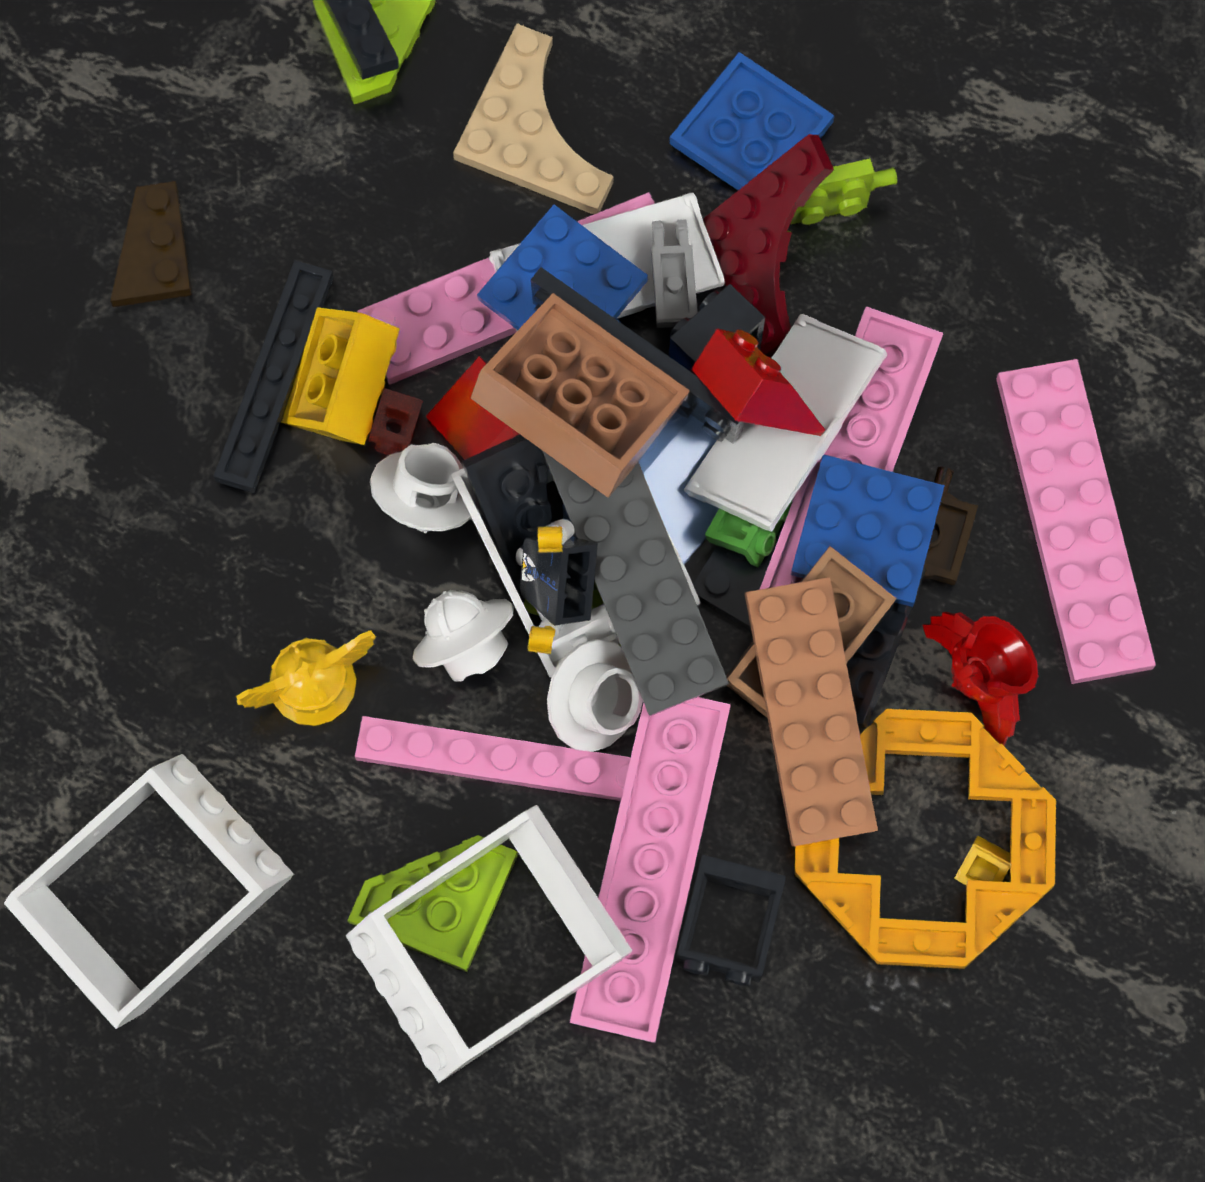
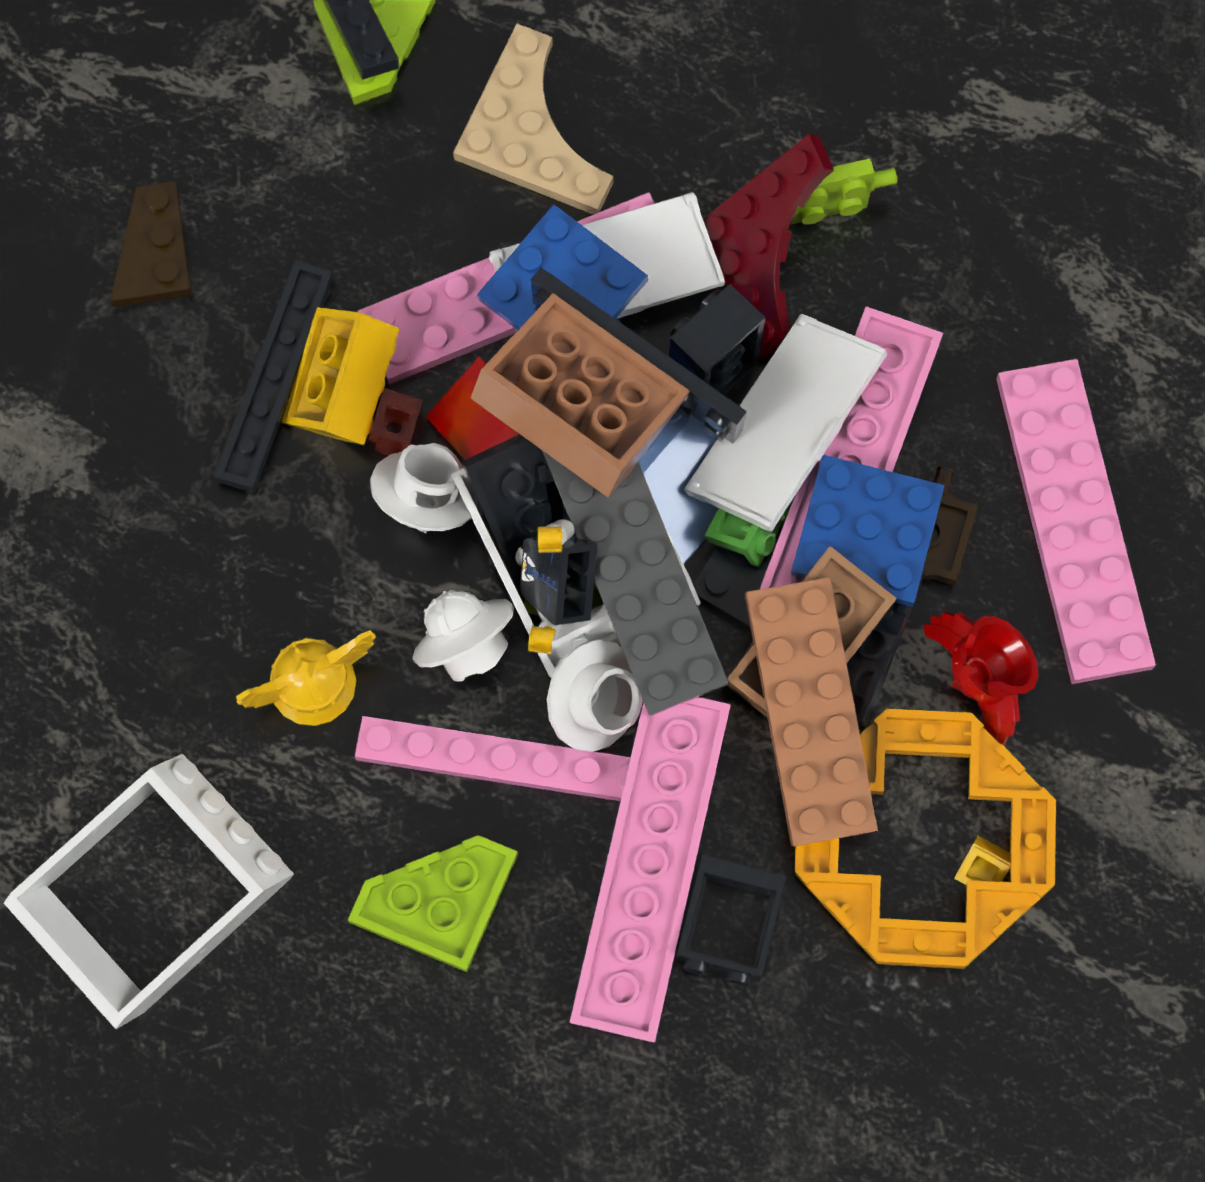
white window [346,805,633,1083] -> none
light grey hinge [651,219,698,328] -> none
blue plate [670,52,834,190] -> none
red slope [691,328,825,436] -> none

